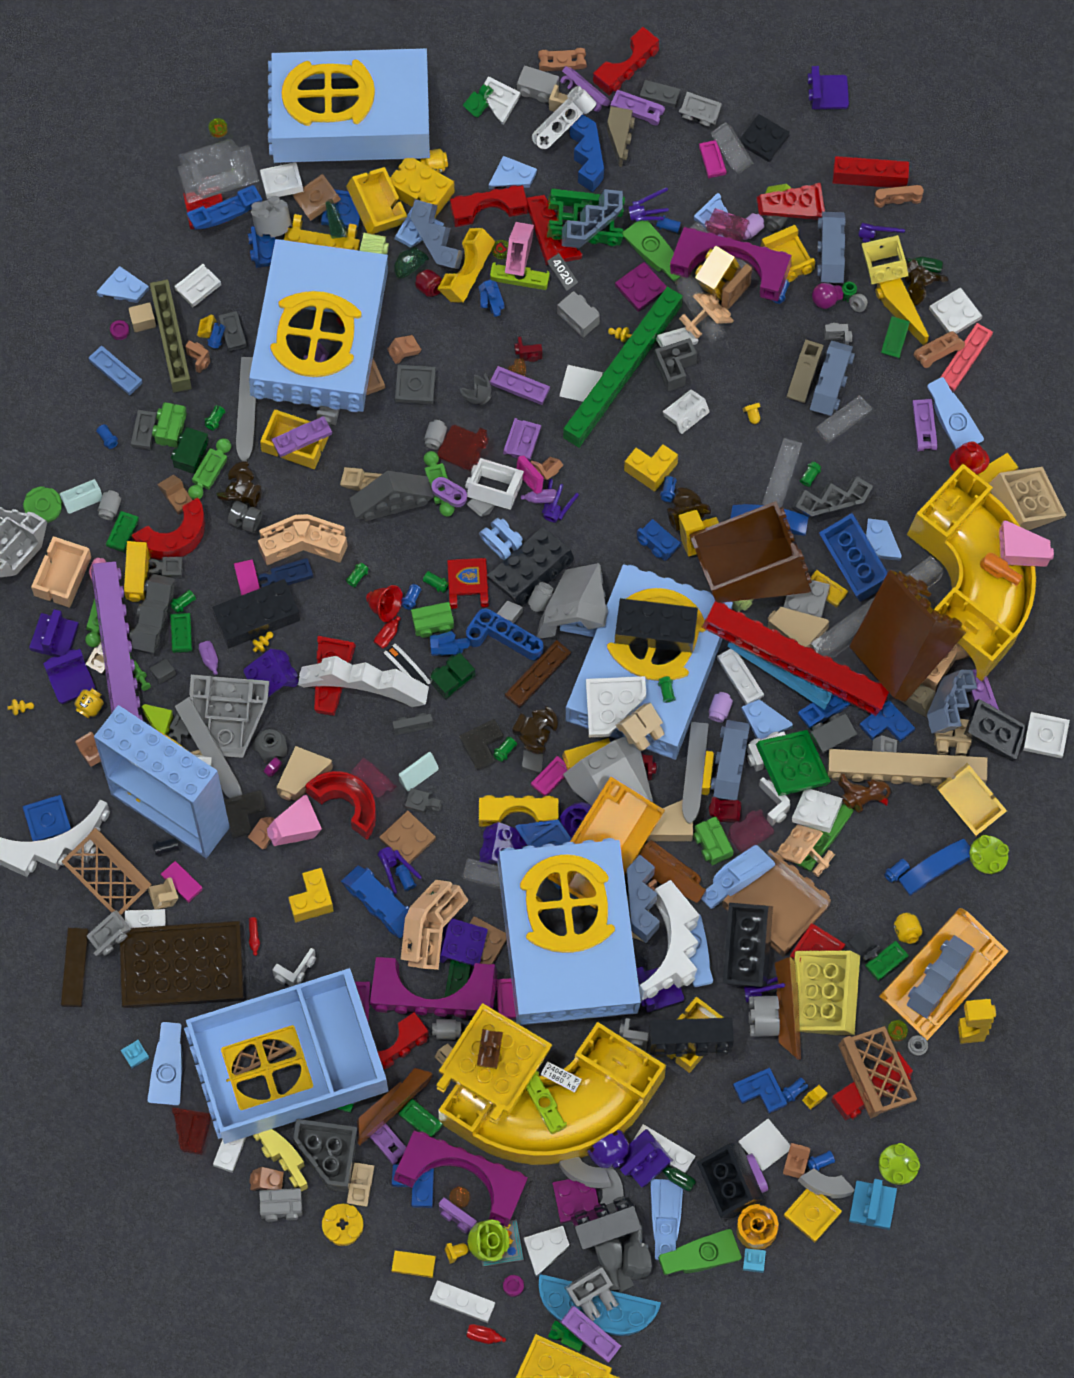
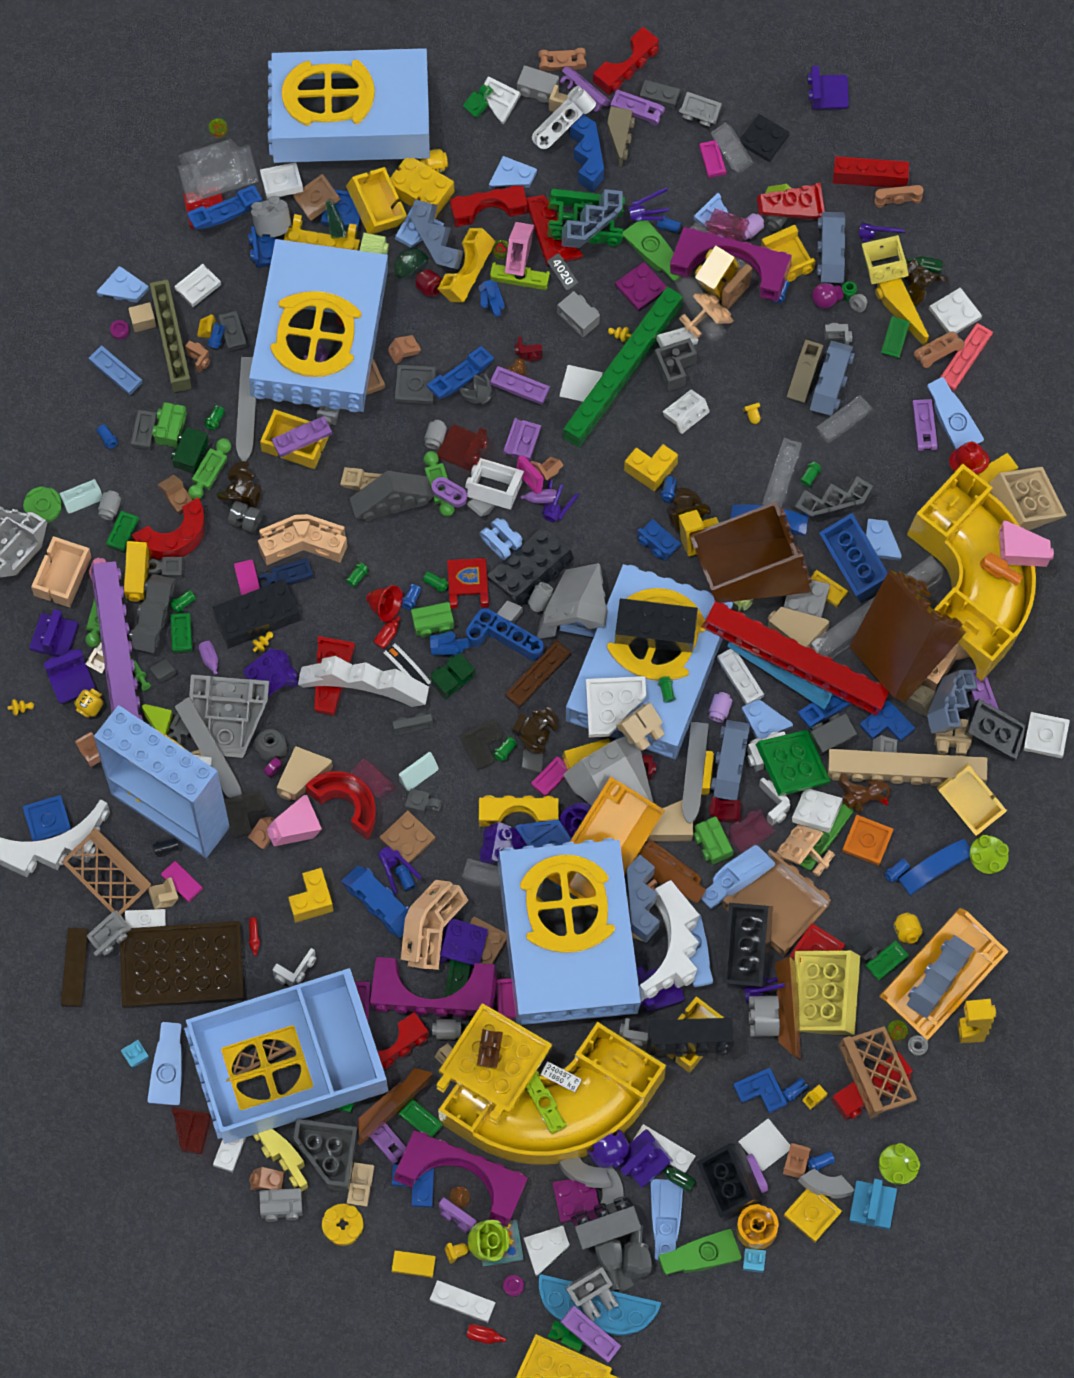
none -> blue slope [426,346,494,399]
none -> orange plate [842,815,894,866]

